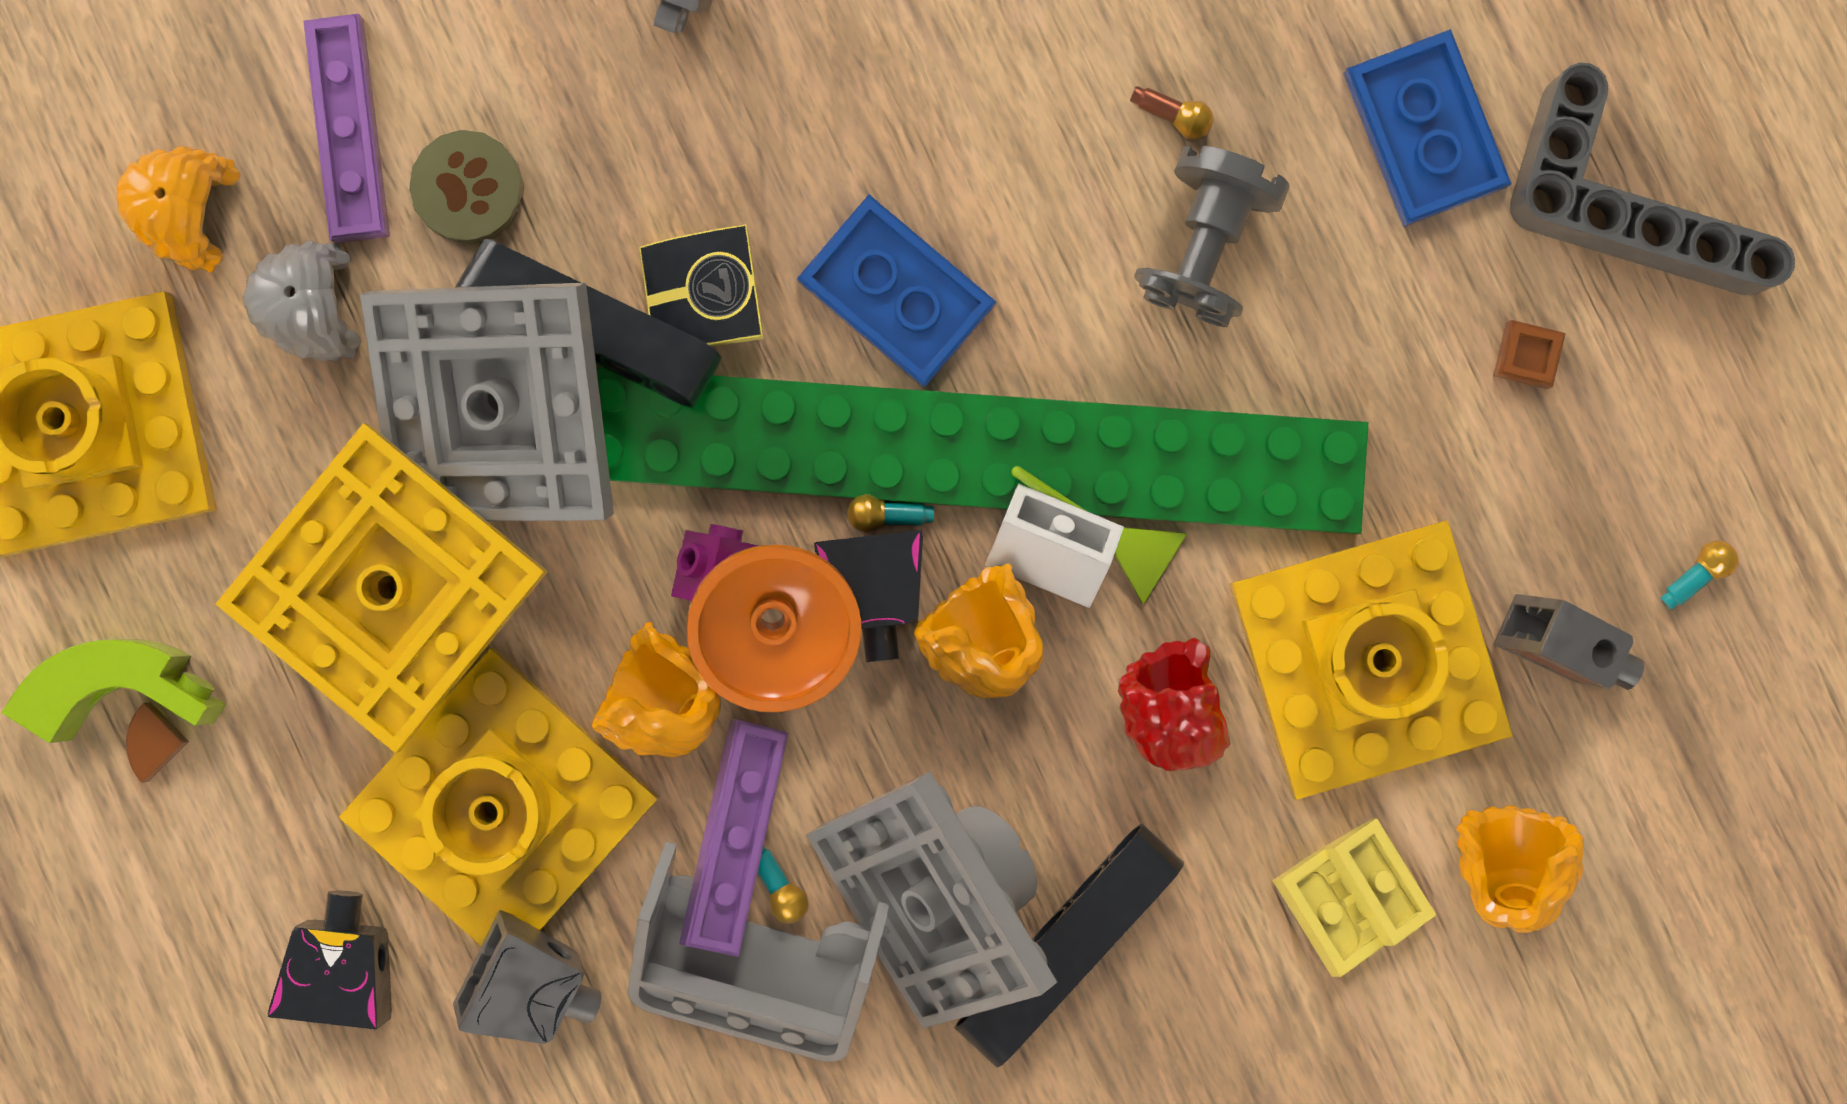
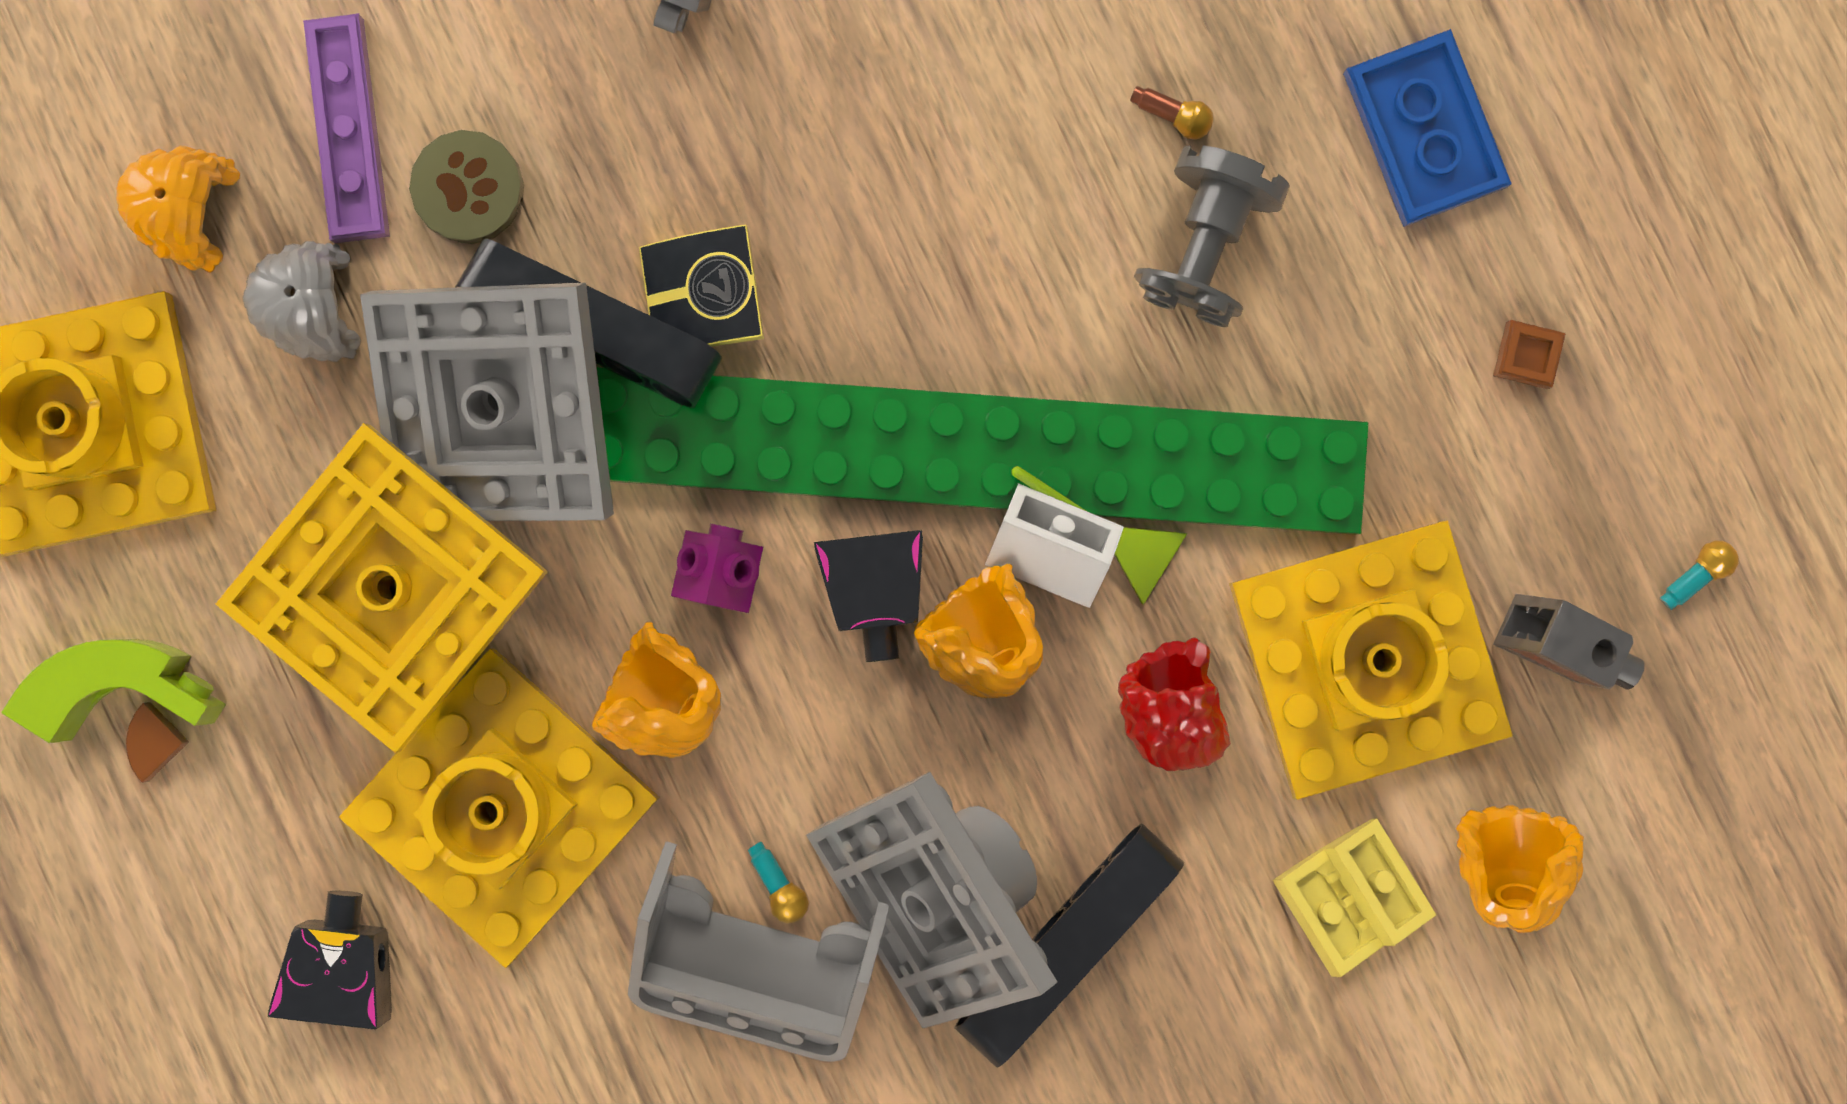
flat silver torso [453,910,602,1044] -> none
medium lavender tile [679,719,789,957] -> none
orange dish [687,544,861,712] -> none
blue tile [797,194,997,389] -> none
piece [847,494,934,533] -> none
dark grey beam [1510,62,1795,296] -> none

